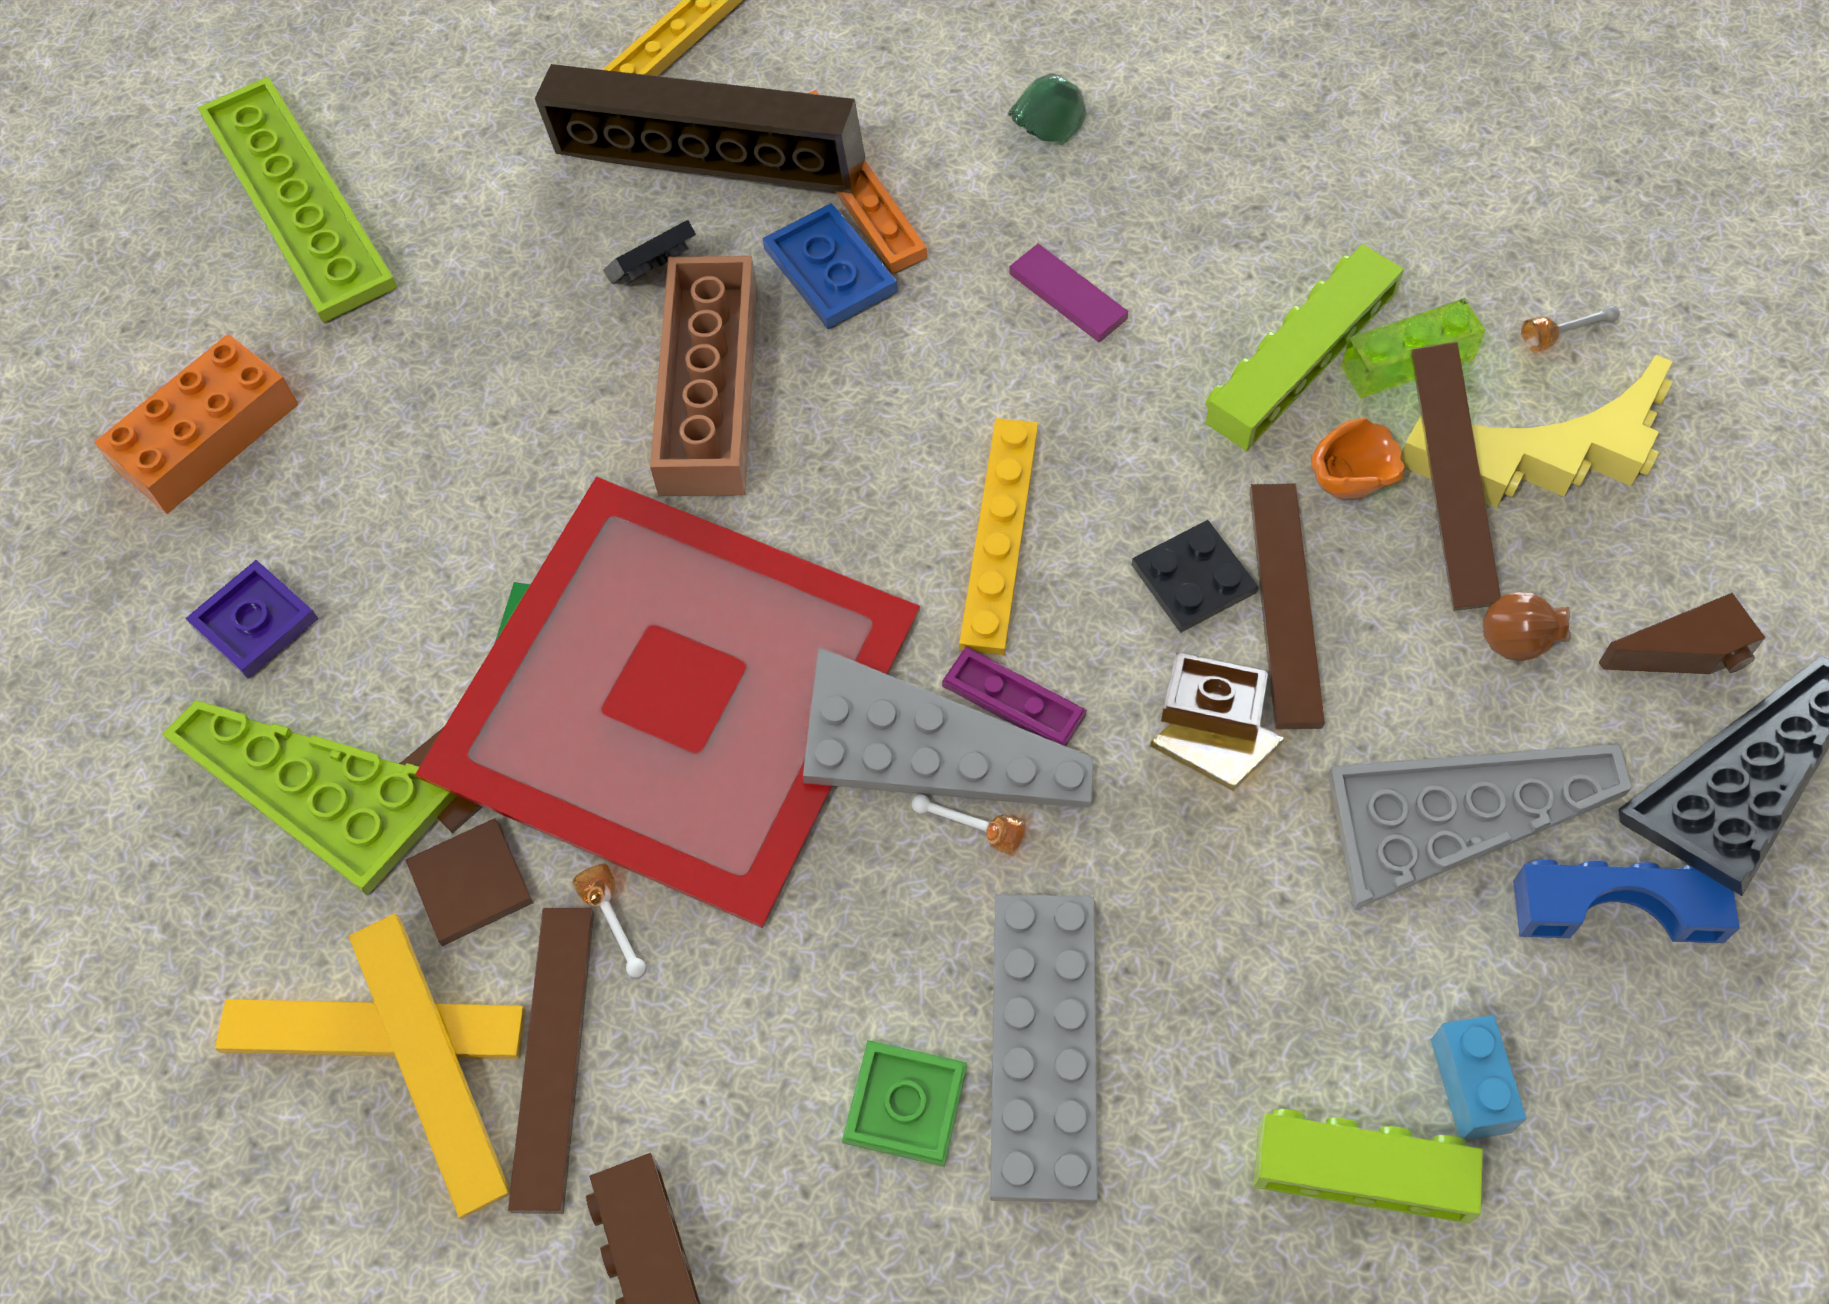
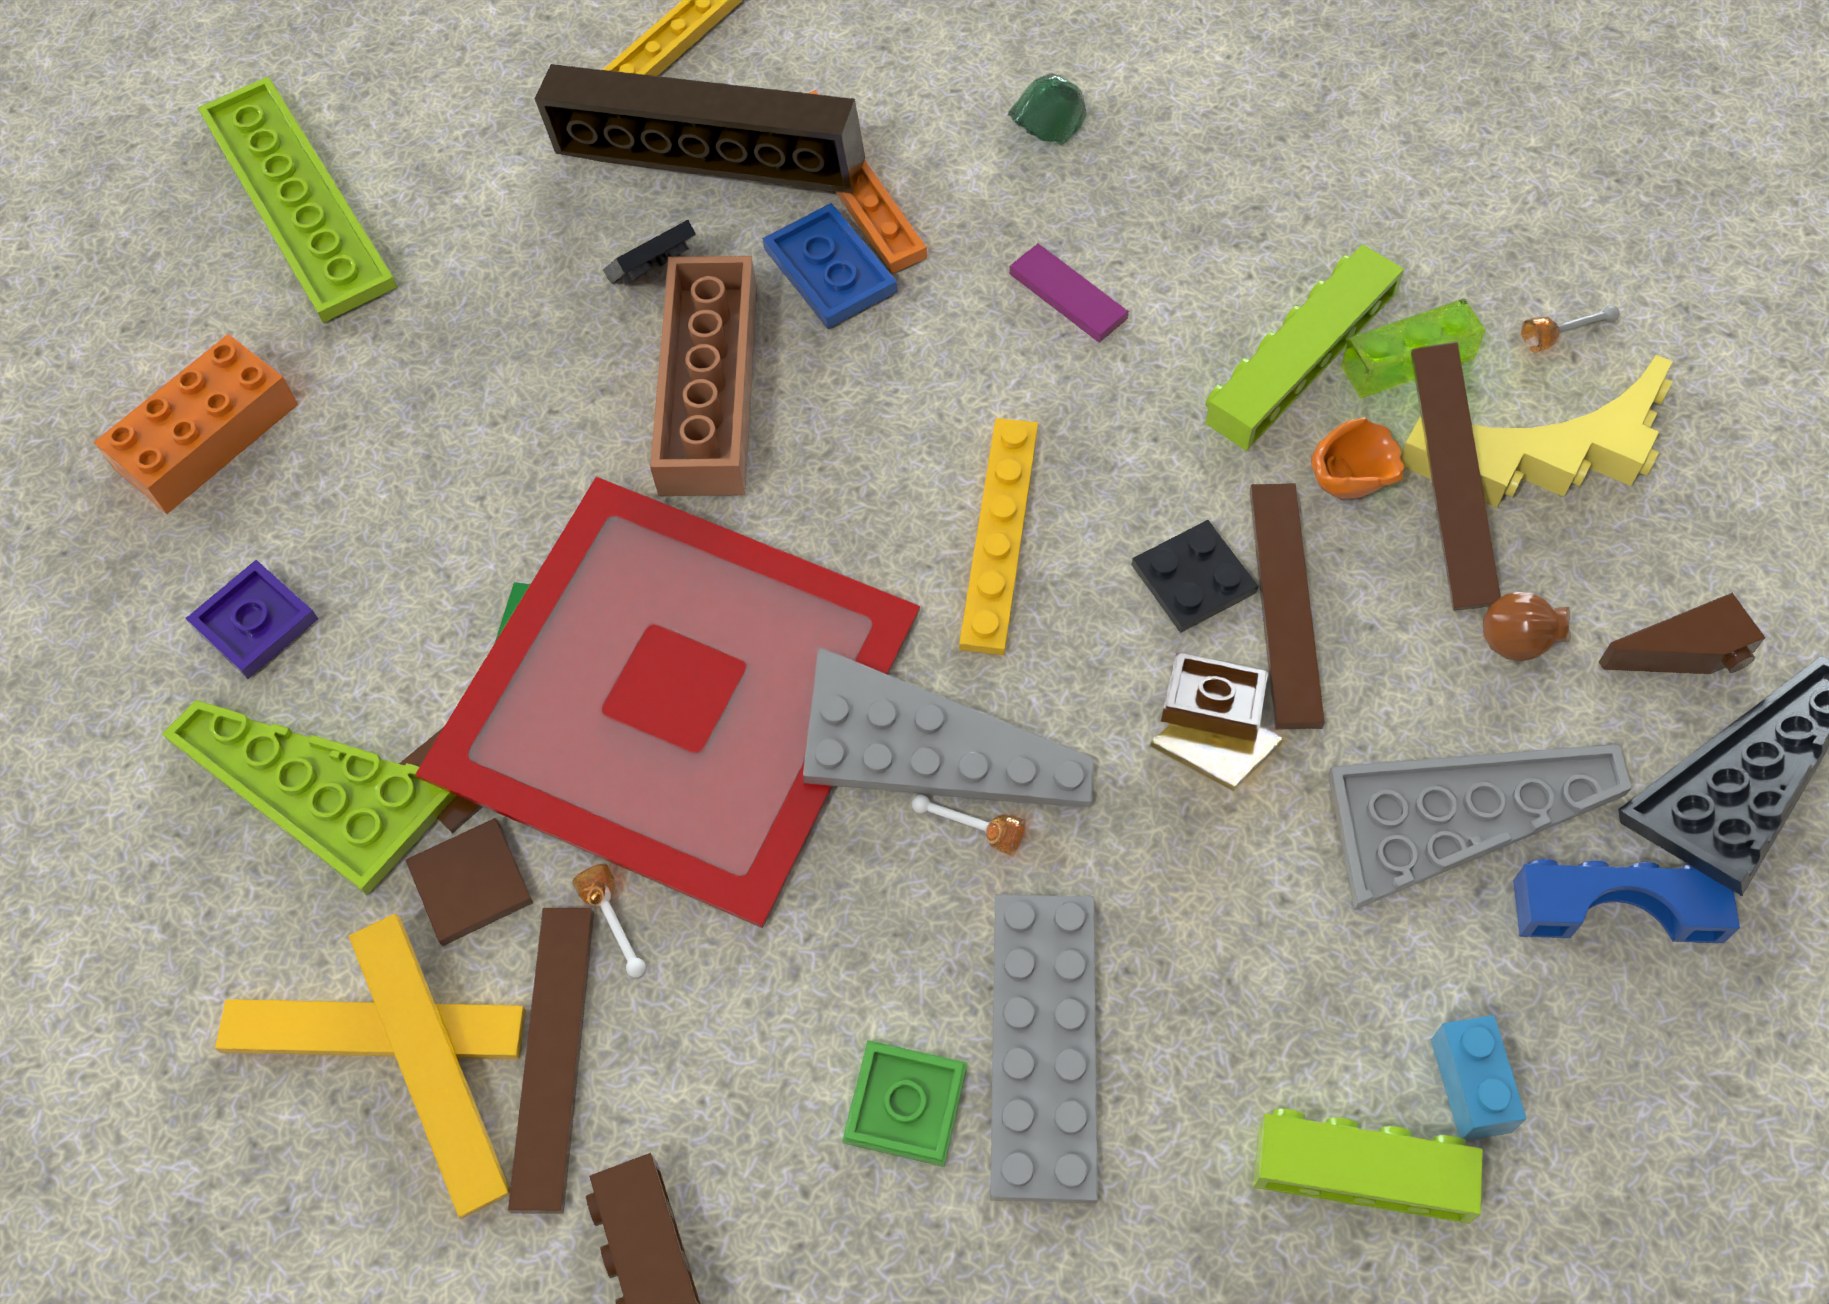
magenta tile [942,646,1087,746] -> none

